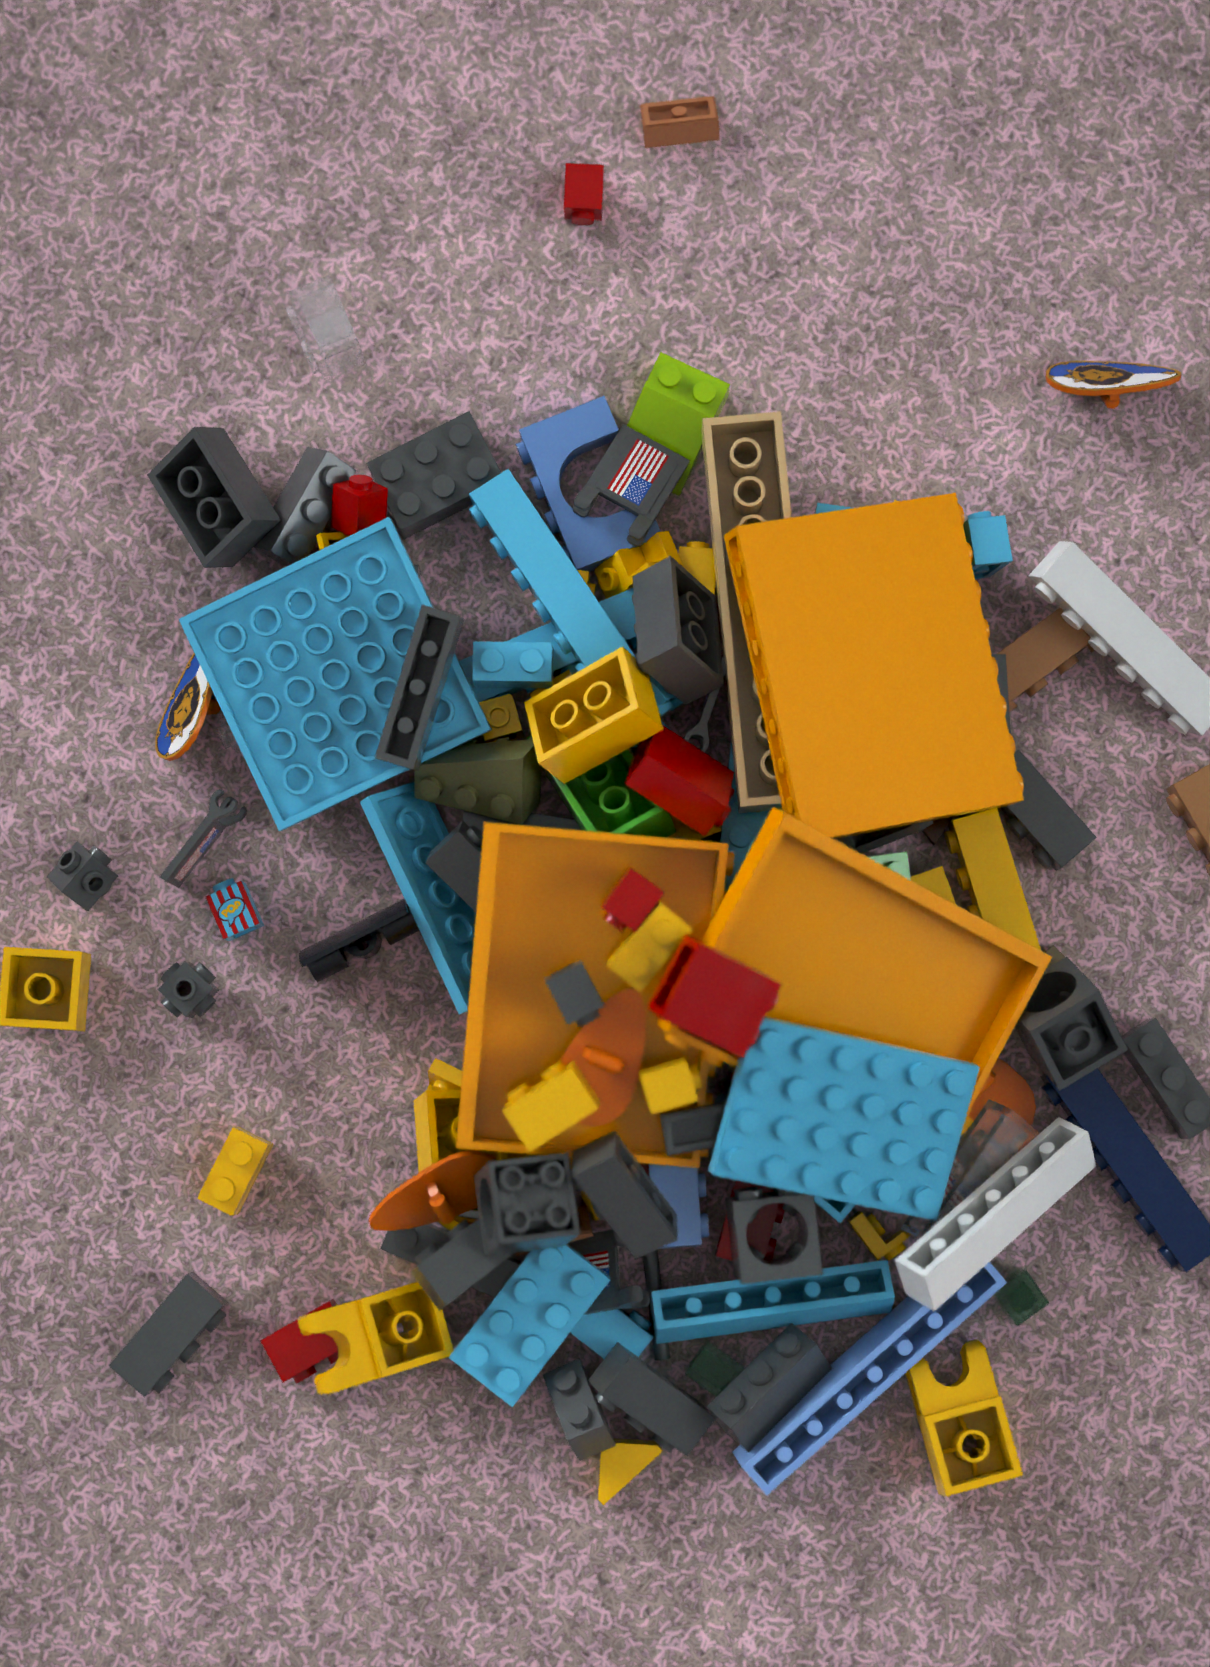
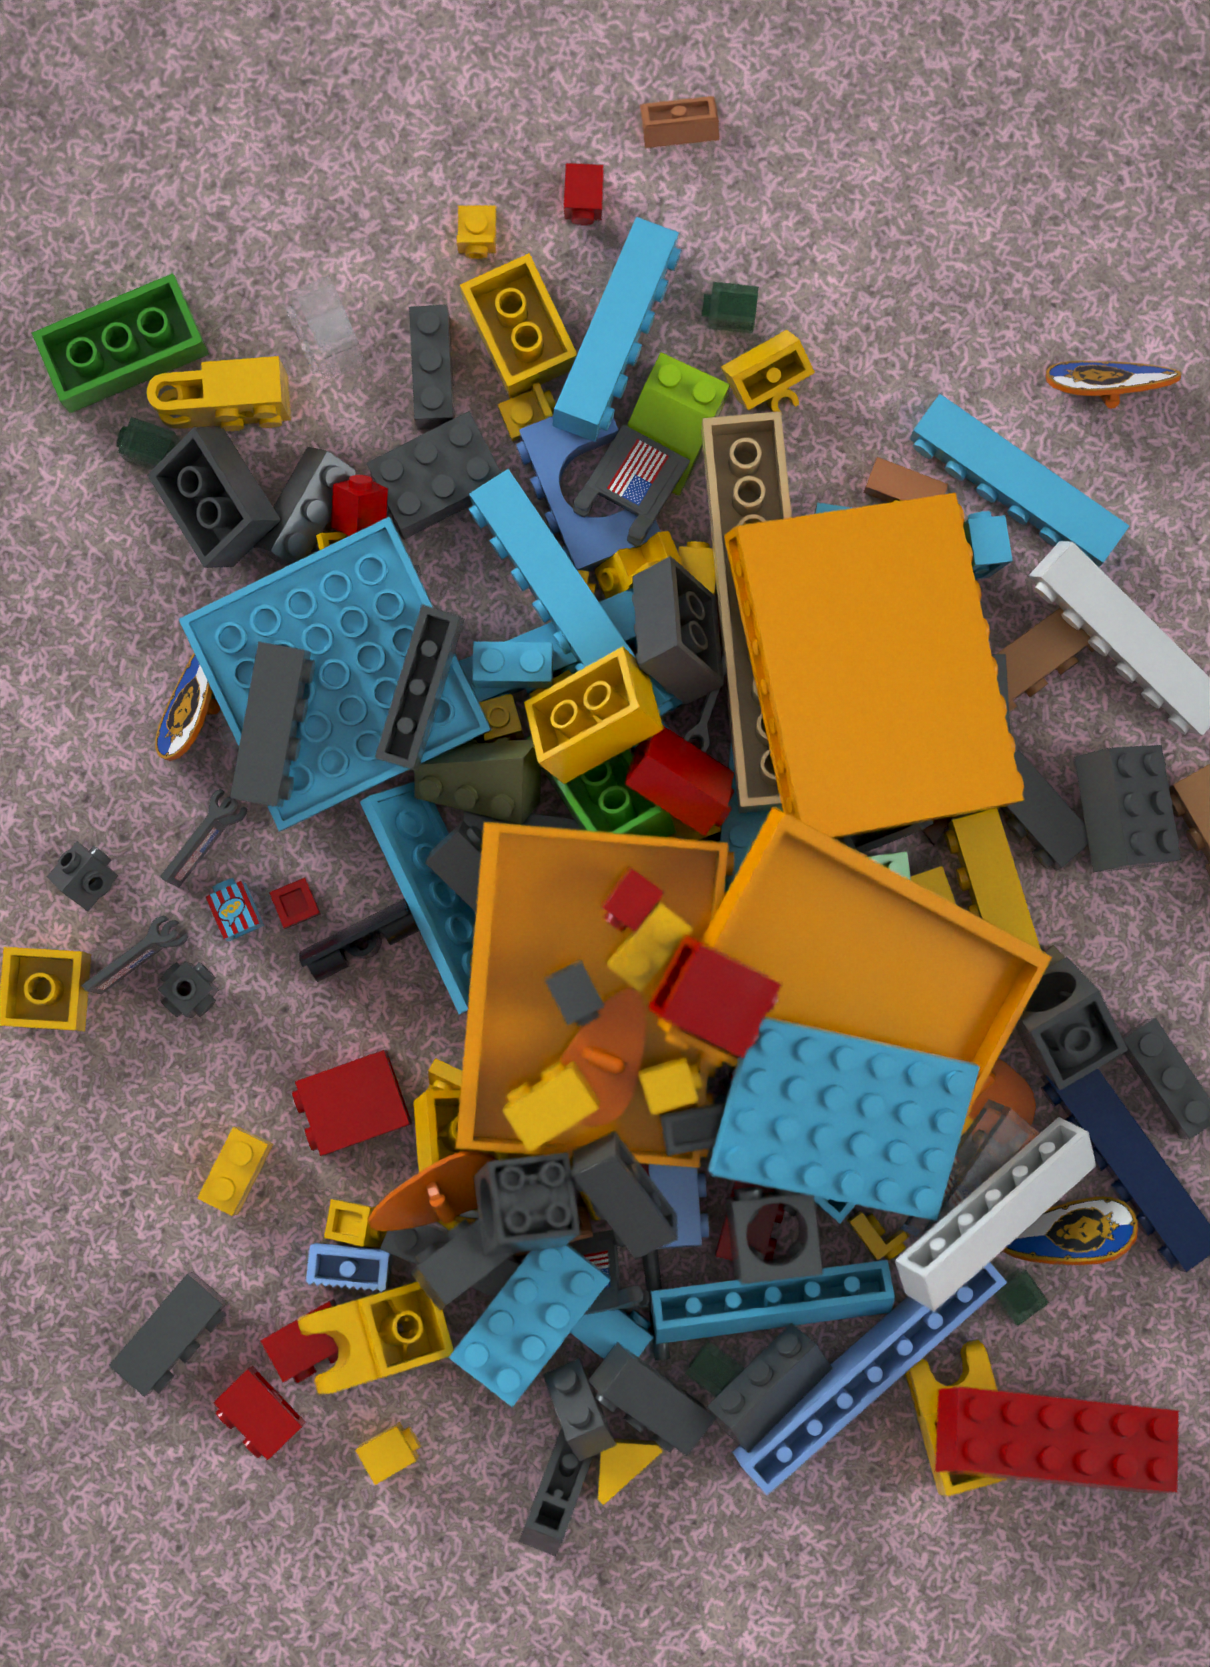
none -> bright green brick [32,273,210,413]
none -> dark grey flag [82,916,189,994]
none -> clear green brick [116,417,180,470]
none -> yellow brick [147,356,291,431]
none -> red brick [213,1365,307,1461]
none -> dark grey brick [230,642,315,807]
none -> red plate [269,877,321,929]
none -> red brick [292,1050,412,1156]
none -> light blue brick [306,1243,393,1292]
none -> yellow bracket [324,1199,387,1247]
none -> yellow brick [355,1422,421,1485]
none -> dark grey brick [409,304,455,430]
none -> yellow bracket [456,205,496,259]
none -> yellow brick [460,253,577,399]
none -> yellow bracket [497,382,556,442]
none -> dark grey slope [518,1427,593,1556]
none -> medium azure brick [552,217,682,442]
none -> clear green brick [702,282,759,334]
none -> yellow brick [721,330,815,415]
none -> nougat slope [863,457,948,503]
none -> medium azure brick [910,394,1129,567]
none -> red brick [935,1387,1179,1494]
none -> shield [1002,1196,1139,1265]
none -> dark grey brick [1074,745,1181,872]

